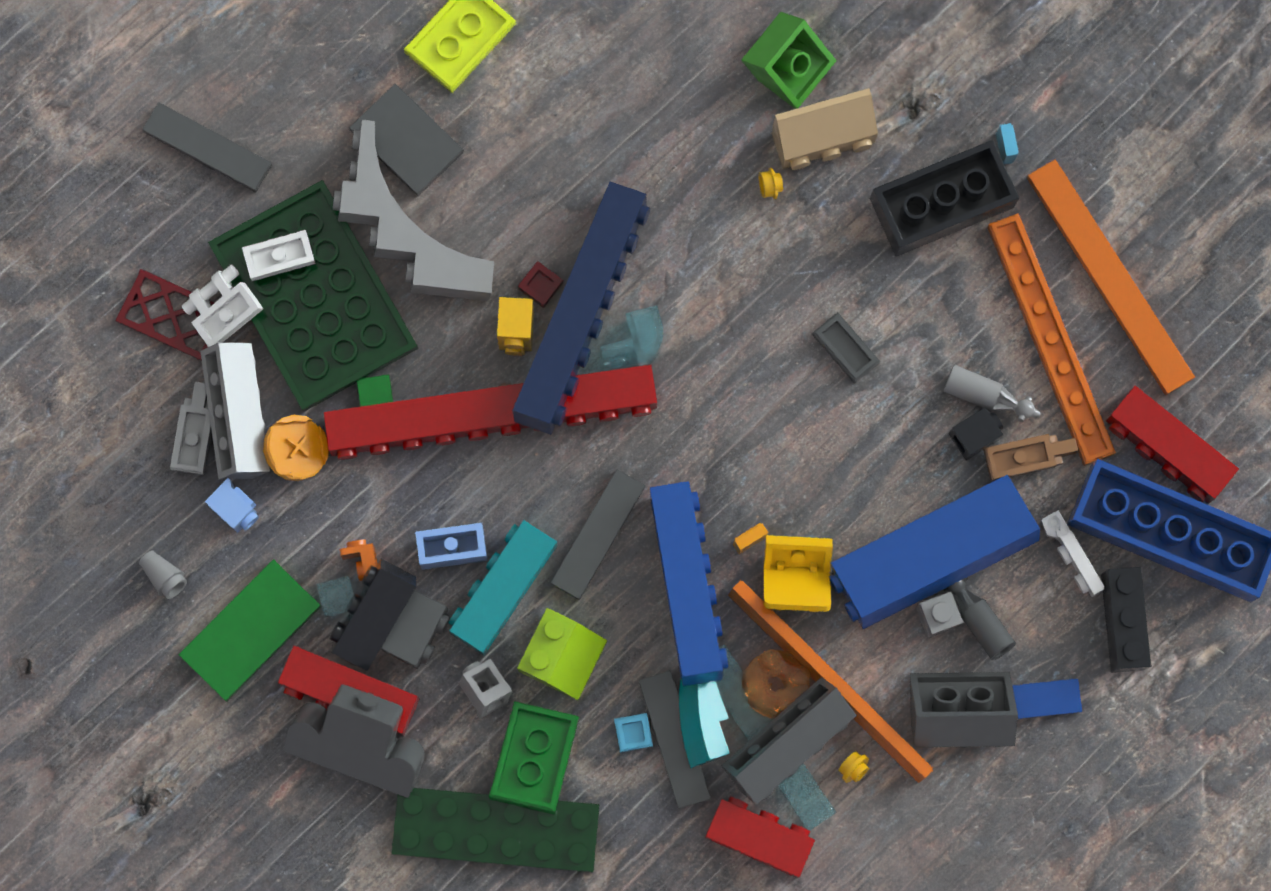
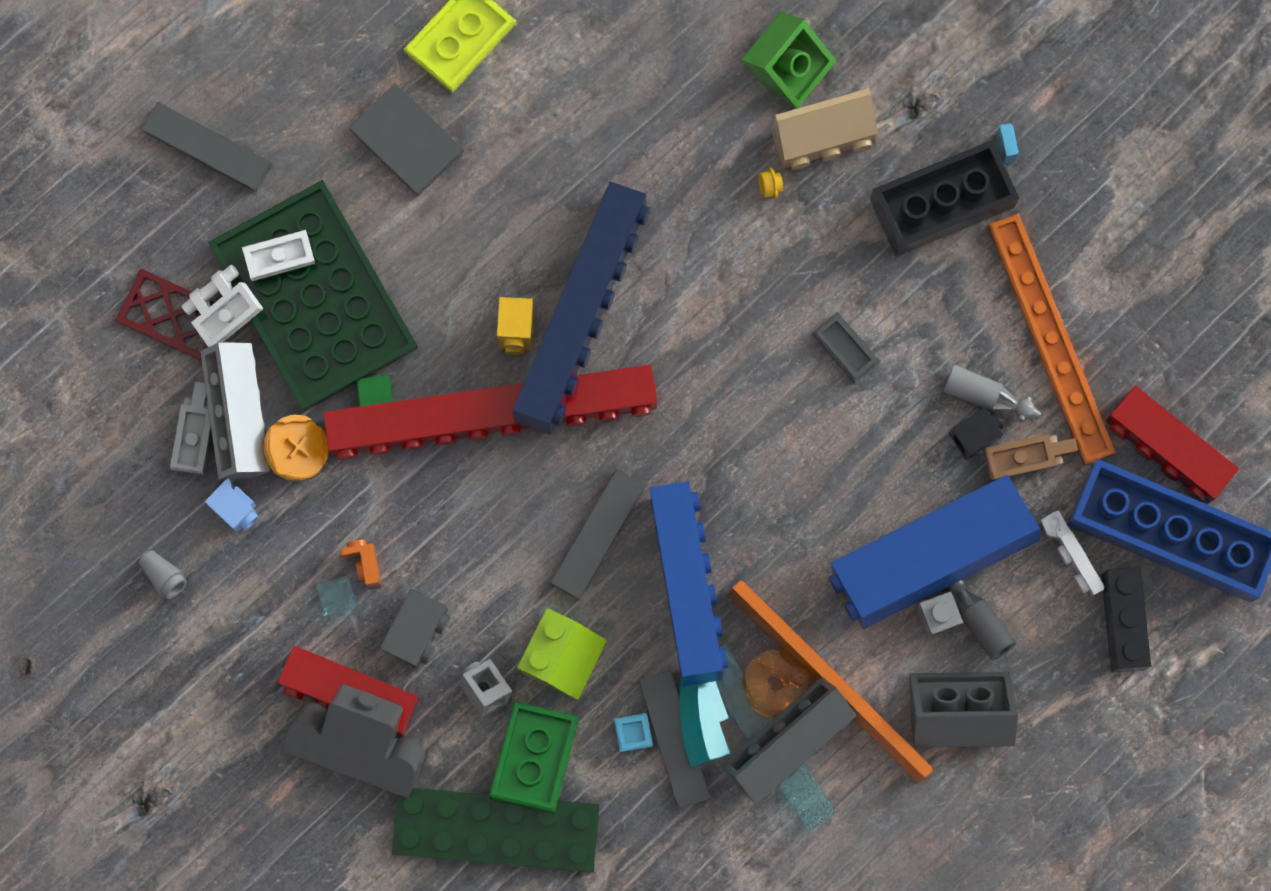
green tile [178,559,322,702] -> none
black brick [329,558,416,671] -> none
light grey arch [333,120,494,301] -> none
light blue brick [415,523,488,570] -> none
teal brick [448,520,558,656] -> none
dark red tile [518,261,563,308] -> none
clear light blue brick [600,305,663,368] -> none
red brick [705,796,815,878] -> none
light orange tile [733,523,769,554] -> none
yellow bracket [763,535,833,612] -> none
yellow plate [838,751,869,783] -> none
blue tile [1012,678,1083,719] -> none
orange tile [1027,159,1195,395] -> none

